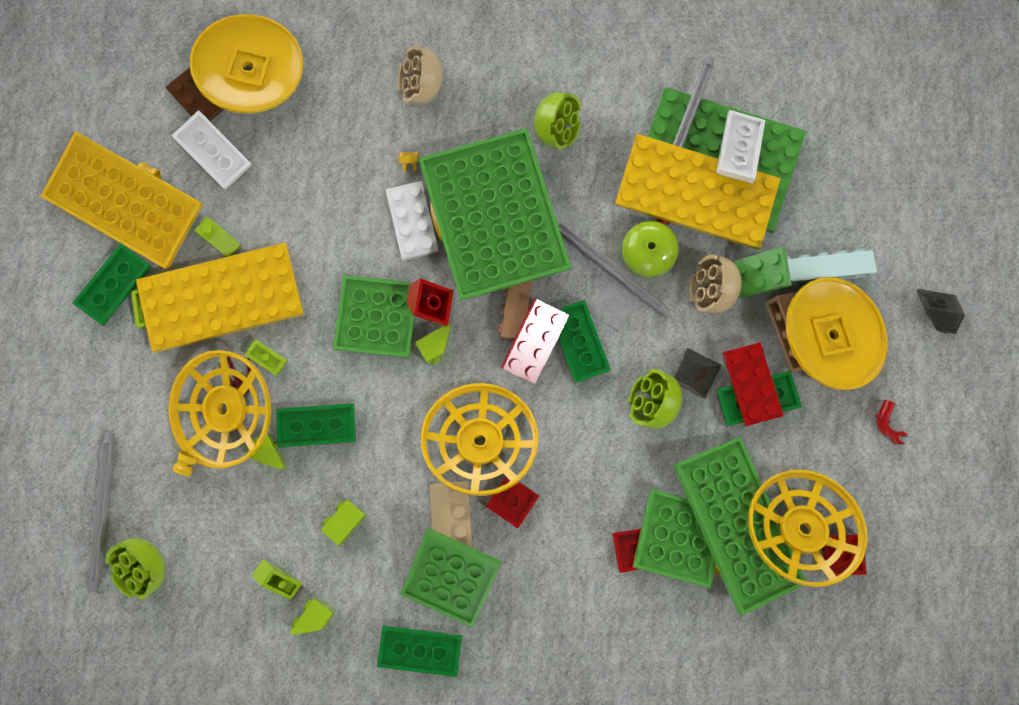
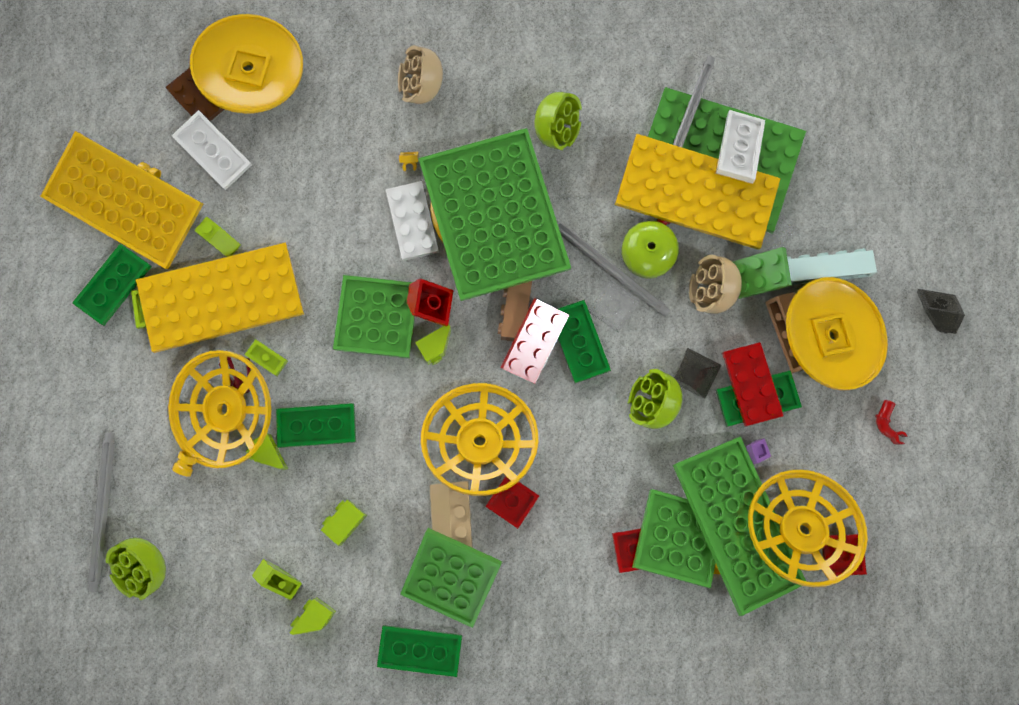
none -> medium lavender plate [746,438,771,464]

